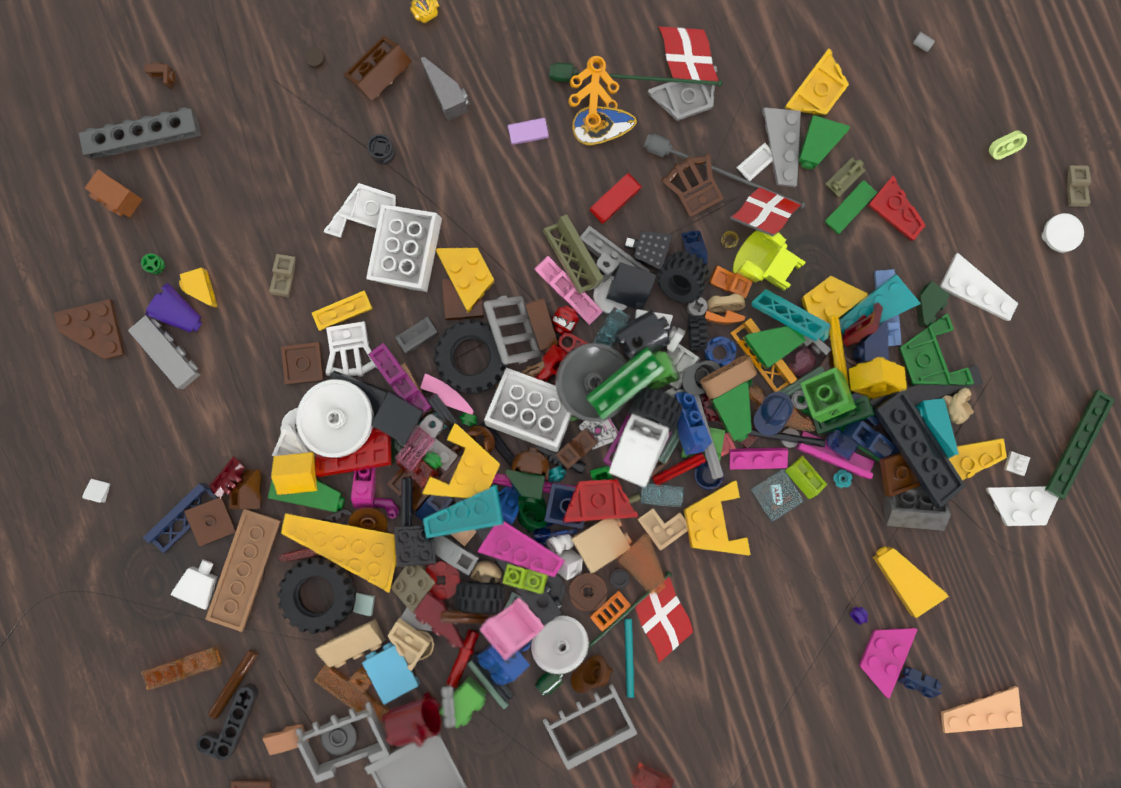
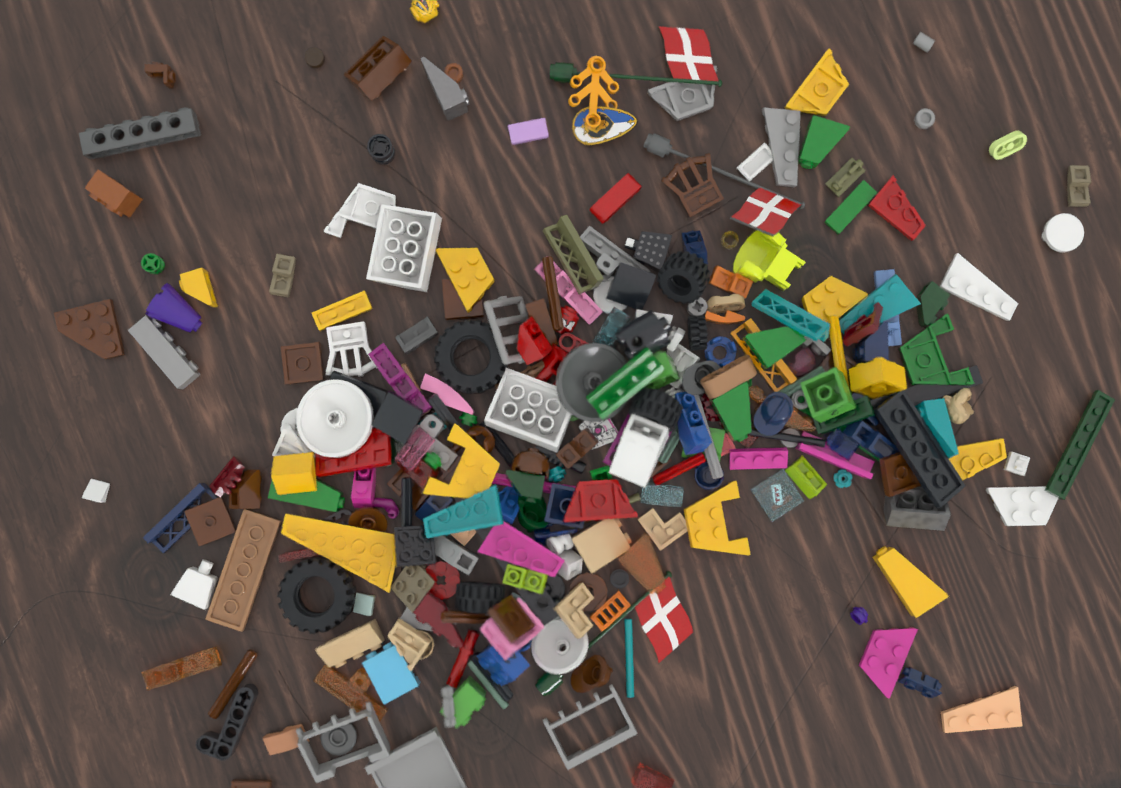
dark red container [381,692,442,747] -> none
tan hair [470,561,502,583] -> none
none -> dark orange tile [444,63,463,83]
none -> reddish brown plate [487,594,535,644]
none -> red slope [517,317,552,365]
none -> reddish brown axle [542,256,564,331]
none -> tan plate [554,583,594,639]
none -> light grey tile [914,109,935,129]

